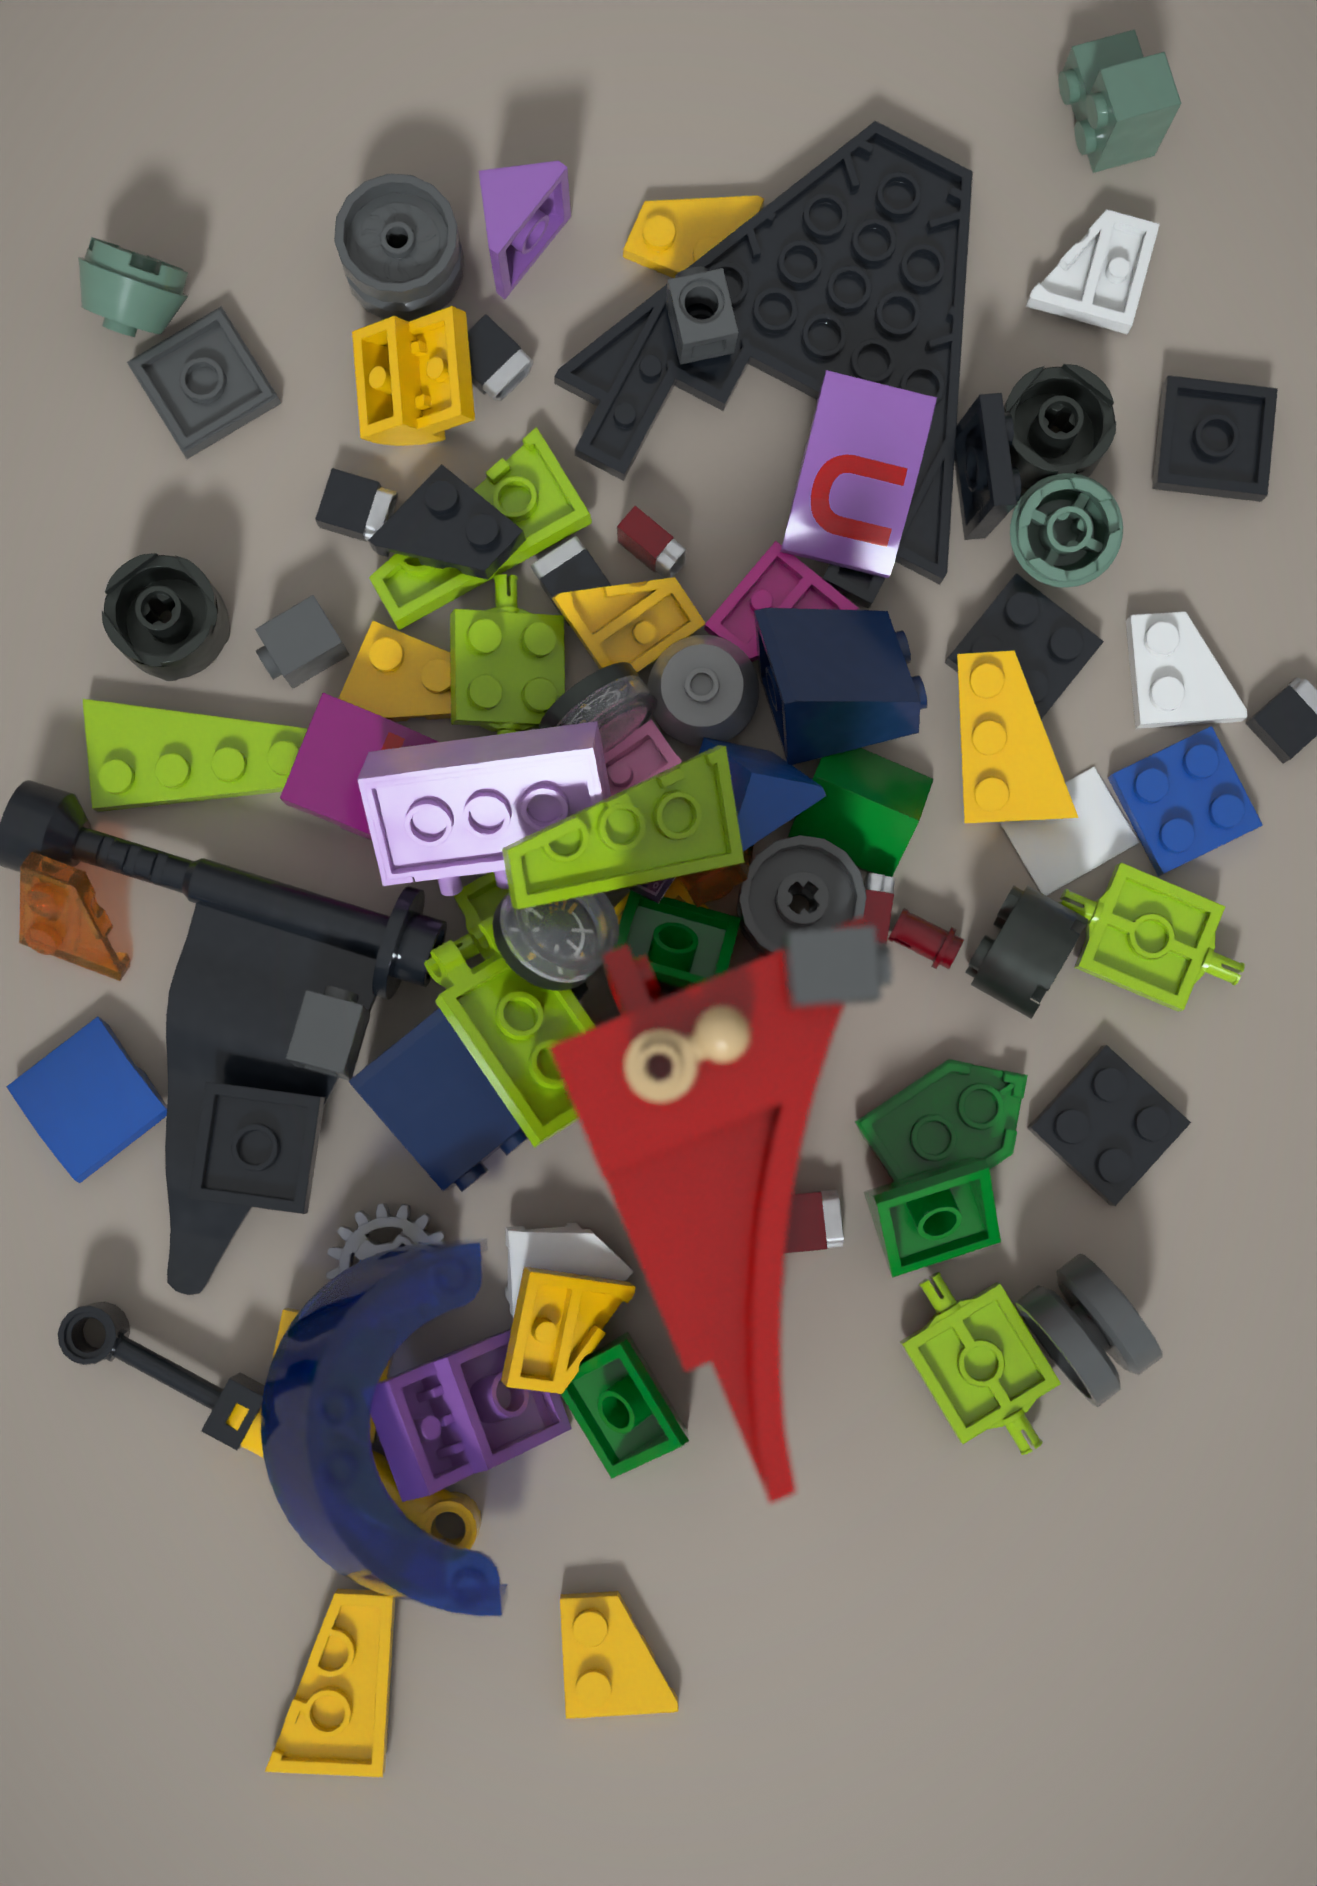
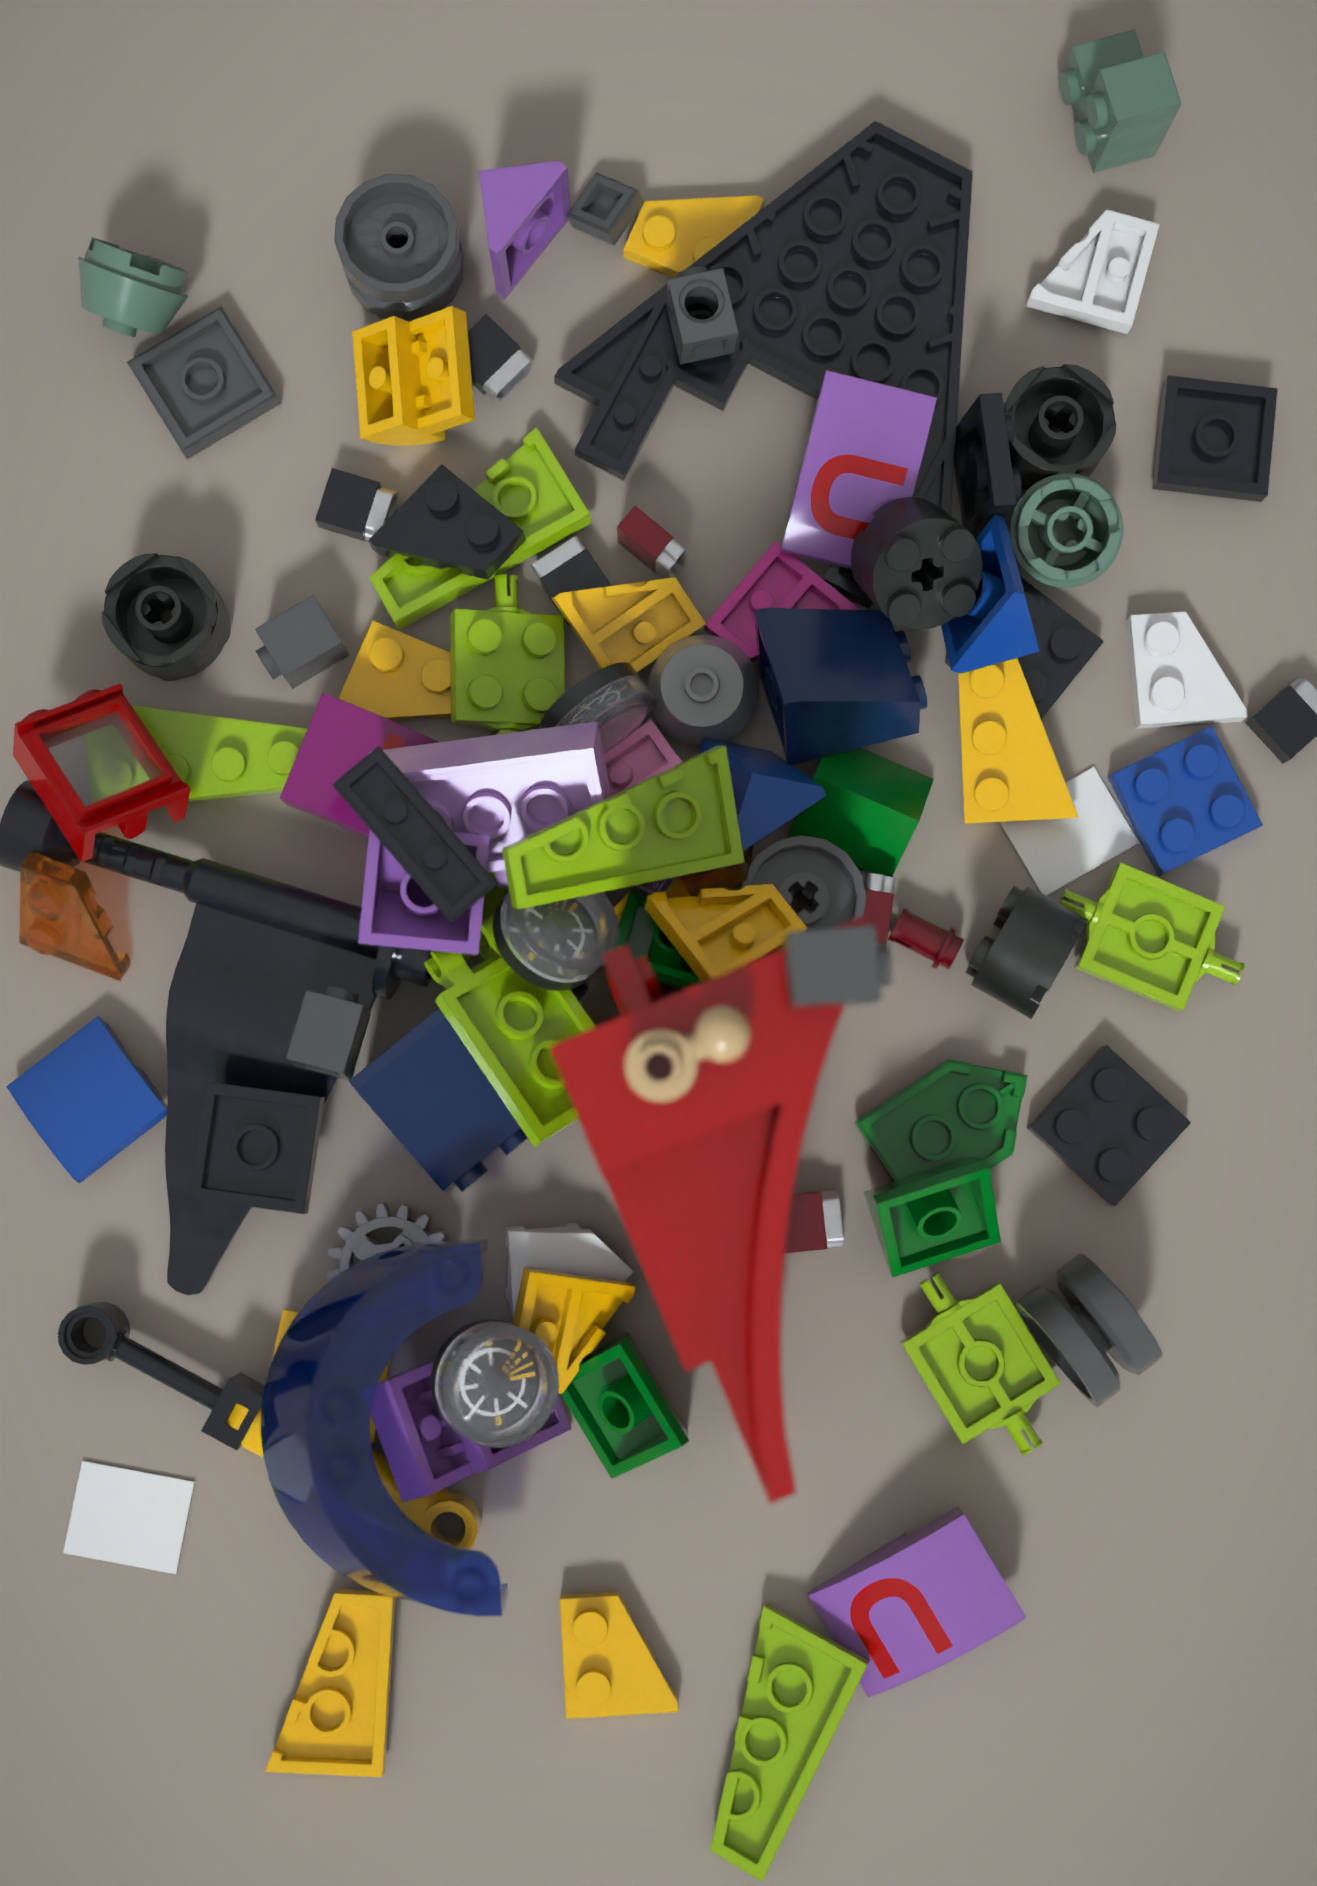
none -> red window [13,683,191,862]
none -> white sticker [63,1461,195,1574]
none -> black tile [332,746,497,924]
none -> medium lavender slope [358,829,490,955]
none -> clear piece [430,1319,559,1448]
none -> dark grey tile [567,172,644,246]
none -> yellow wing [644,884,808,982]
none -> lime wing [710,1603,870,1882]
none -> medium lavender slope [807,1506,1026,1697]
none -> pearl dark grey brick [851,497,982,629]
none -> blue slope [941,514,1040,674]

